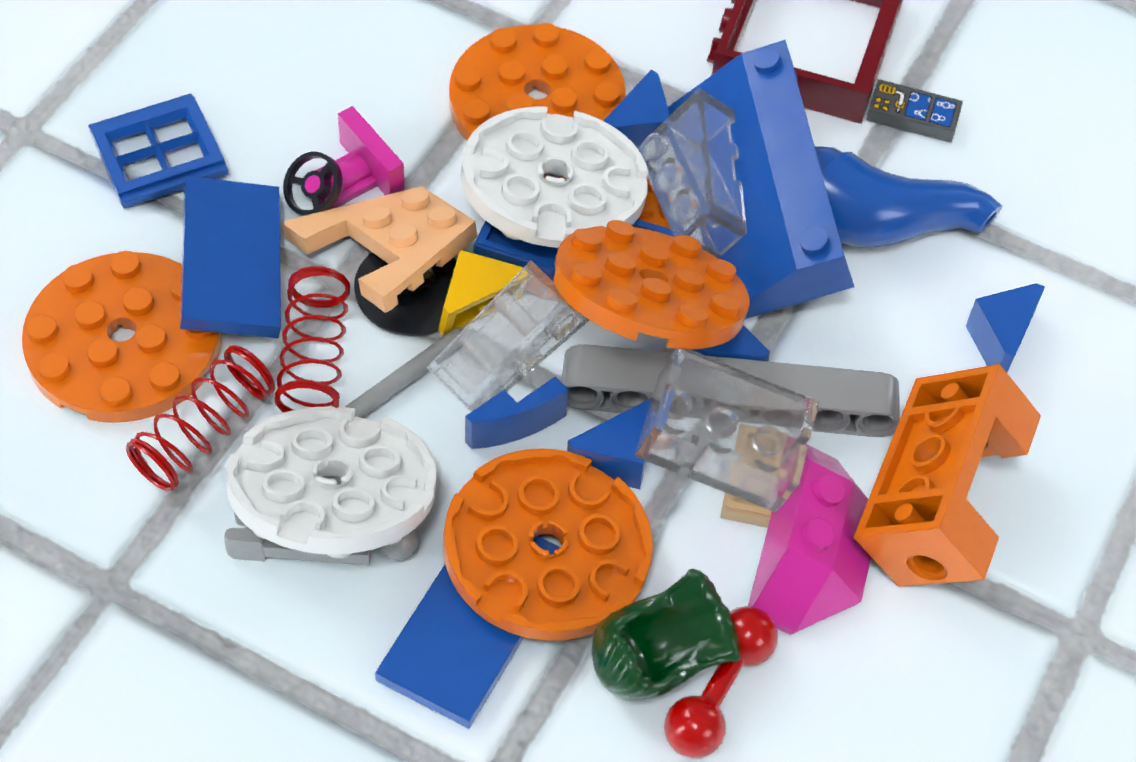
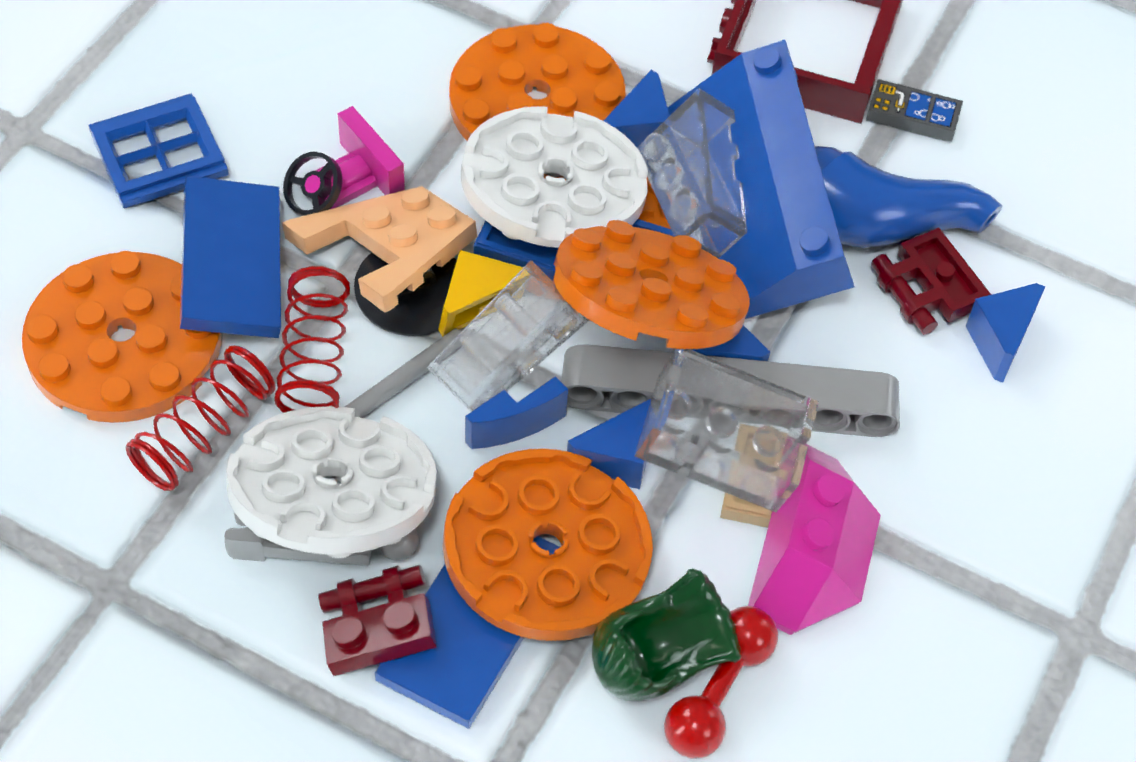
orange plate [853,364,1041,587] -> none
none -> dark red plate [318,565,437,676]
none -> dark red plate [871,228,992,335]

